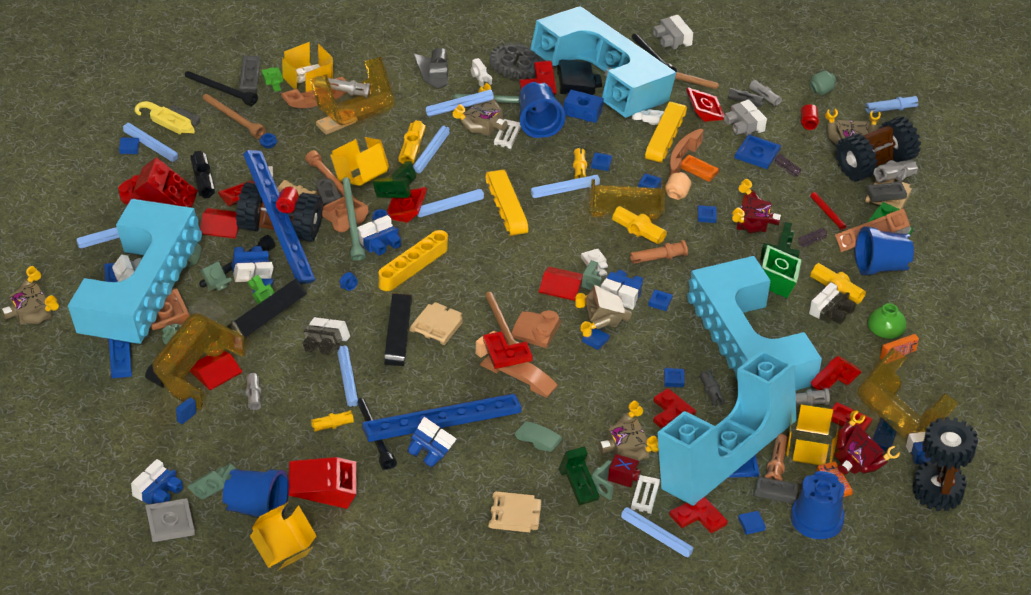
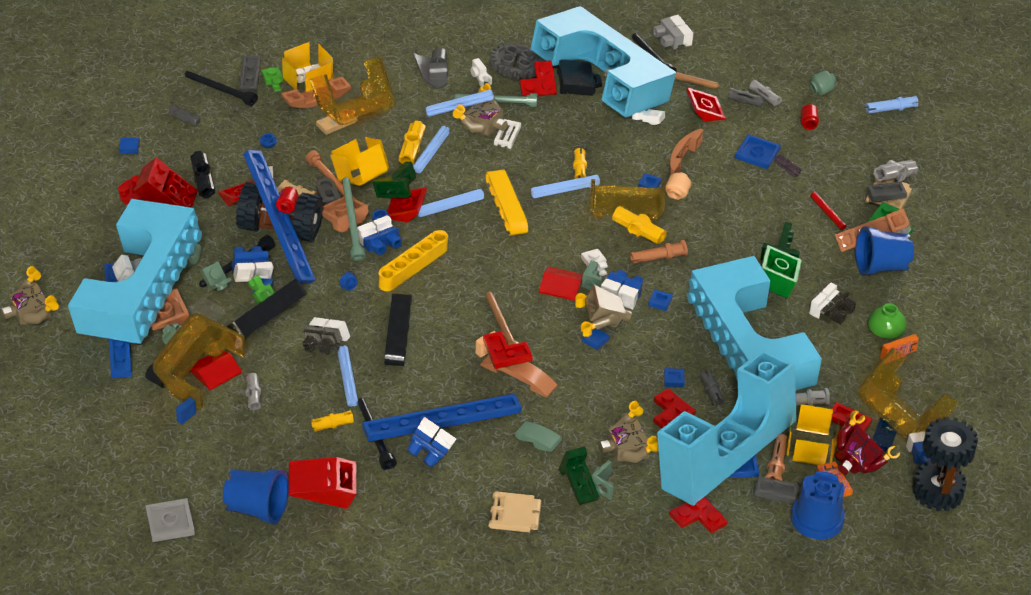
light blue axle [76,227,120,248] -> none
light blue axle [123,123,178,162] -> none
hips [131,459,183,505] -> none
light yellow plate [135,101,195,134] -> none
sand green bracket [188,463,236,499] -> none
red slope [200,208,239,239] -> none
medium nougat piece [203,94,266,139] -> none
yellow piece [250,502,317,571] -> none
light grey pin [316,76,370,99] -> none
tan plate [410,302,463,345] -> none
nougat slope [512,310,561,349] -> none
blue piece [519,82,565,138] -> none
blue brick [564,90,604,123] -> none
blue tile [591,153,612,171] -> none
dark red brick [608,454,641,487] -> none
light blue axle [621,507,693,557] -> none
white tile [631,475,660,514] -> none
yellow beam [645,102,687,163] -> none
orange tile [681,155,719,182] -> none
blue tile [698,205,717,223] -> none
light grey hips [724,100,767,136] -> none
dark red torso [732,179,781,233] -> none
blue tile [738,511,766,535] -> none
piece [798,228,828,247] -> none
yellow piece [810,263,866,304] -> none
red plate [810,356,862,390] -> none
dark tan torso [825,109,881,145] -> none
black plate [835,116,921,182] -> none

